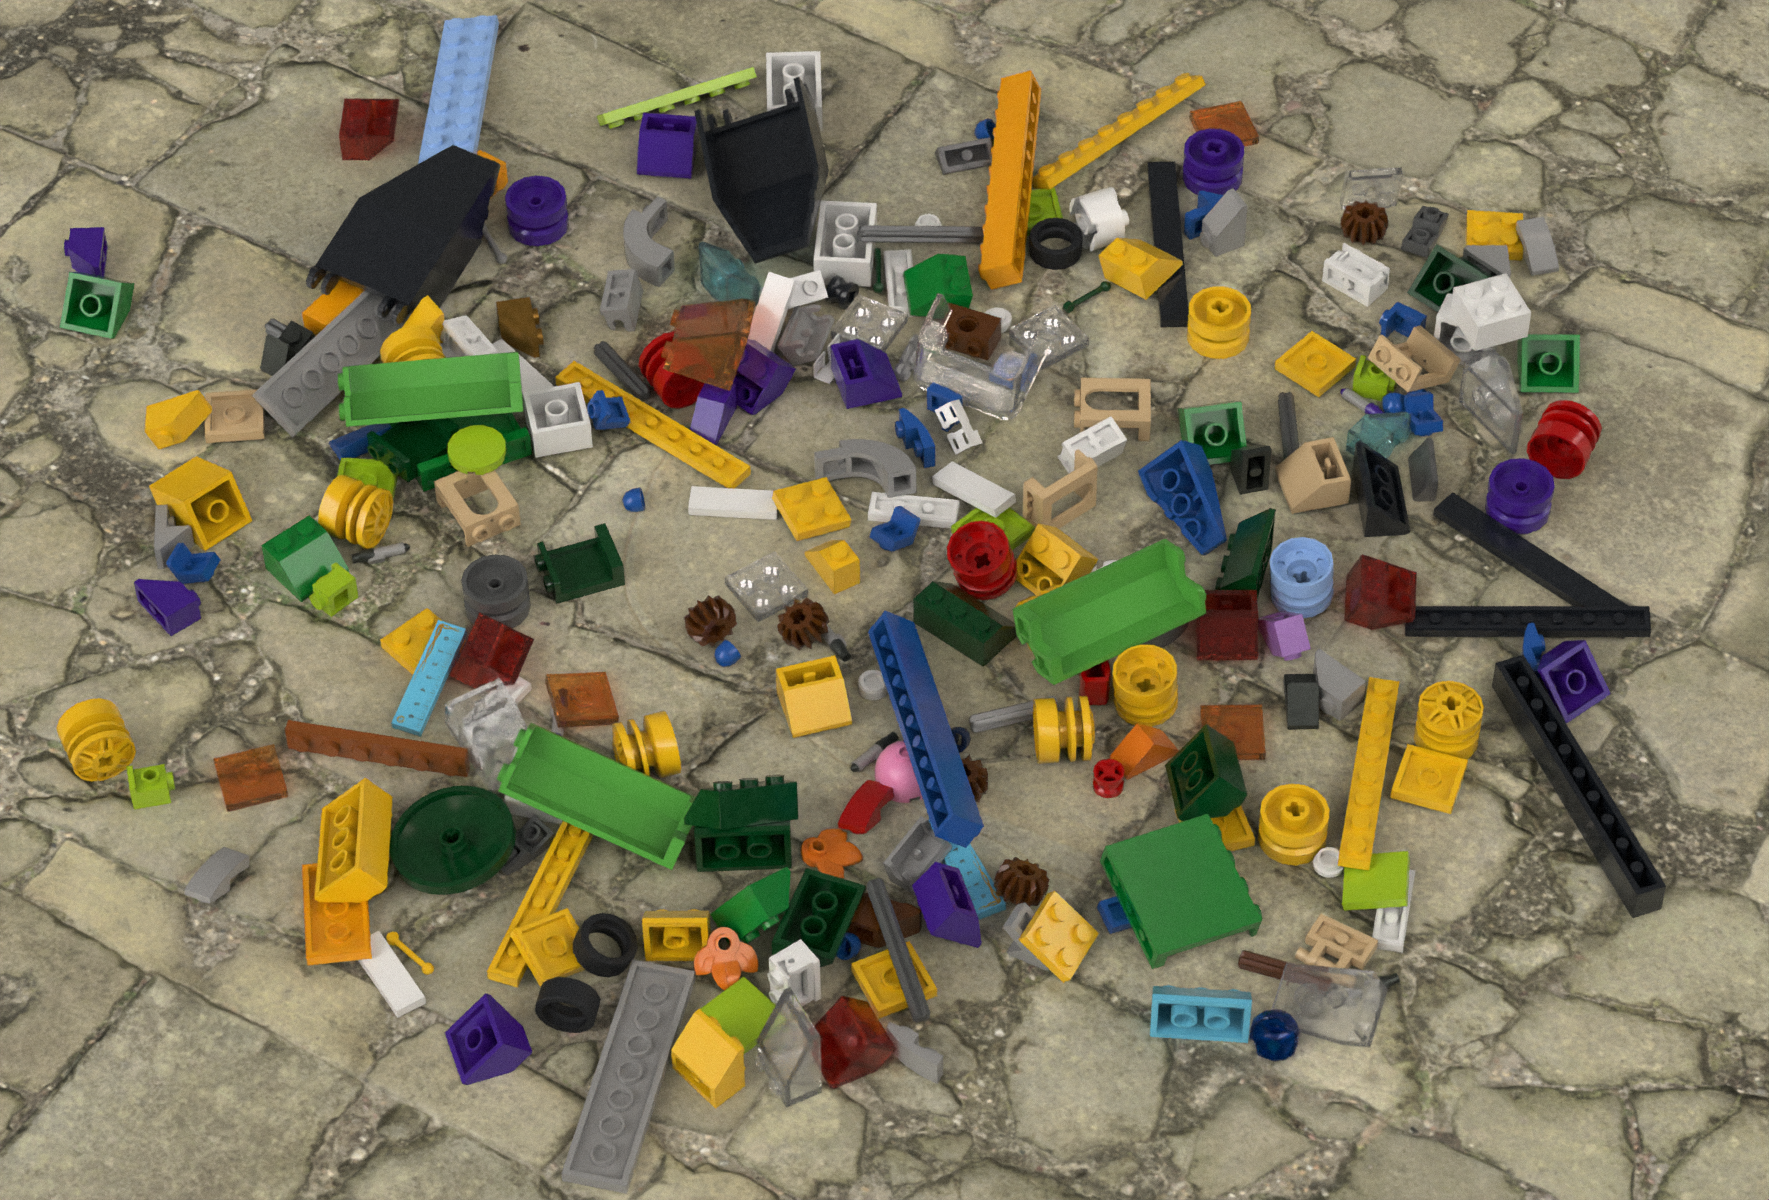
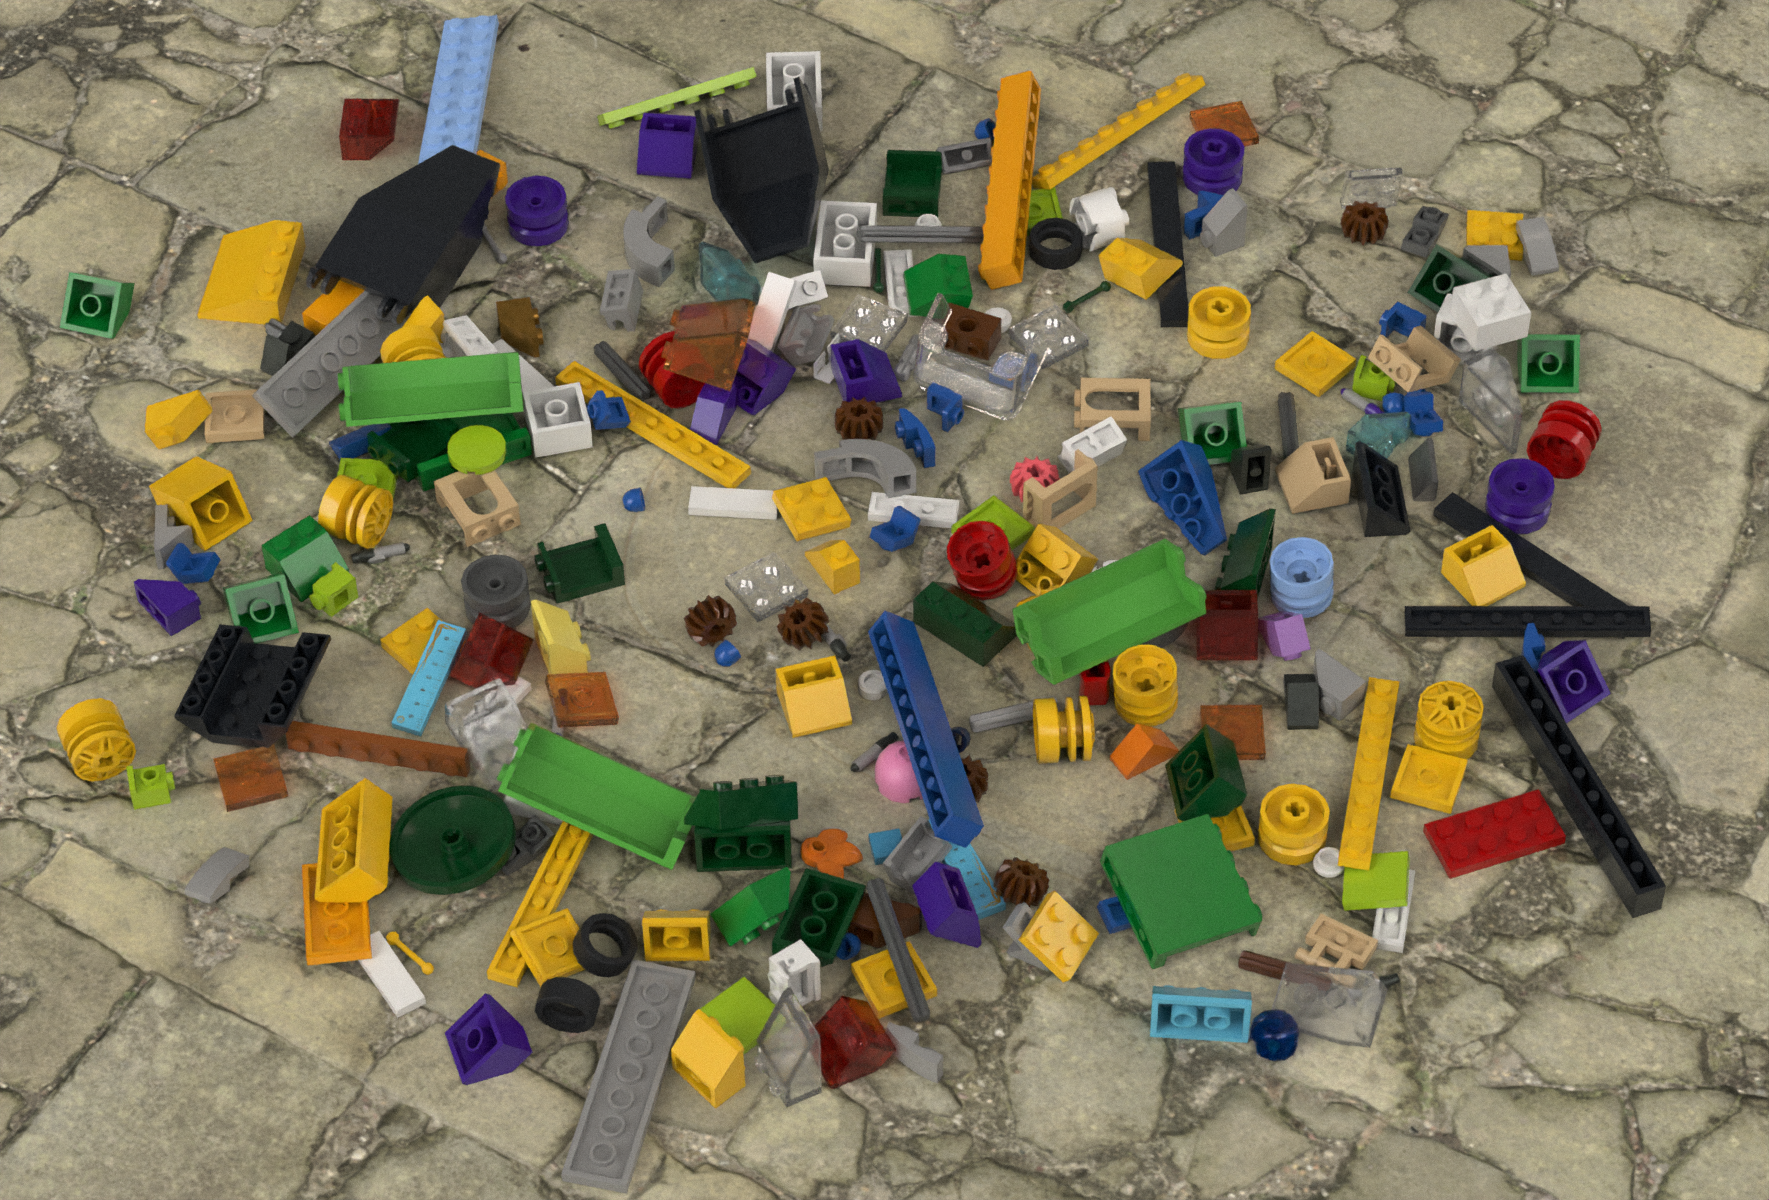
dark purple slope [64,227,108,277] -> none
yellow wheel [612,711,681,778] -> none
orange plate [694,927,759,991] -> none
black wheel [825,275,859,310] -> none
red slope [838,780,895,834] -> none
white tile [932,461,1016,518] -> none
white piece [935,399,983,455] -> none
red wheel [1093,759,1125,799] -> none
white hinge [1322,243,1390,307] -> none
clear red slope [1344,554,1417,630] -> none
none -> black slope [174,624,331,749]
none -> yellow slope [197,220,306,325]
none -> green slope [223,573,299,643]
none -> light yellow slope [531,599,591,684]
none -> reddish brown gear [835,396,883,440]
none -> dark azure tile [868,828,902,865]
none -> dark green panel [882,150,942,217]
none -> coral gear [1010,456,1060,503]
none -> red plate [1423,789,1566,879]
none -> yellow slope [1441,525,1526,606]

